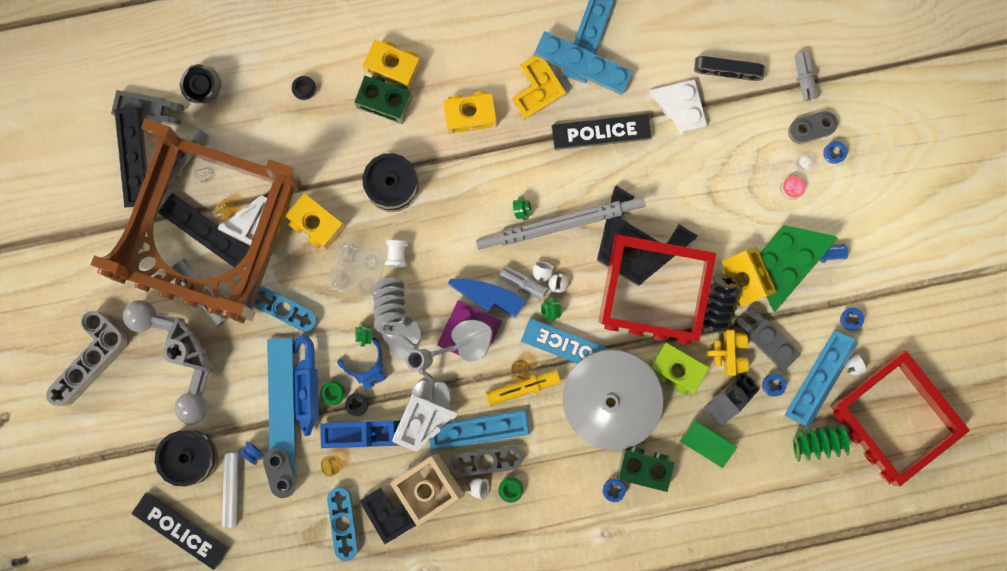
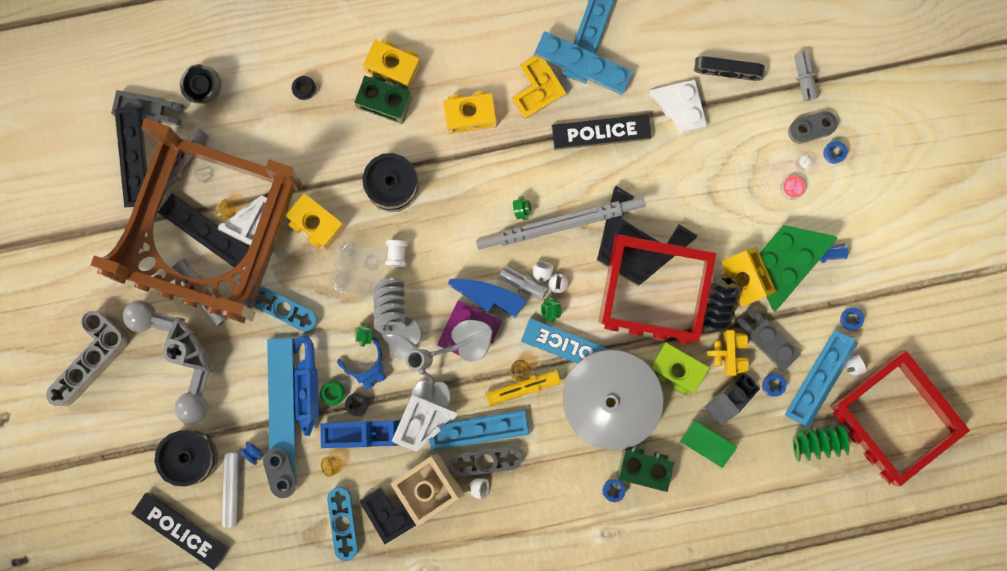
green plate [498,477,523,503] -> none

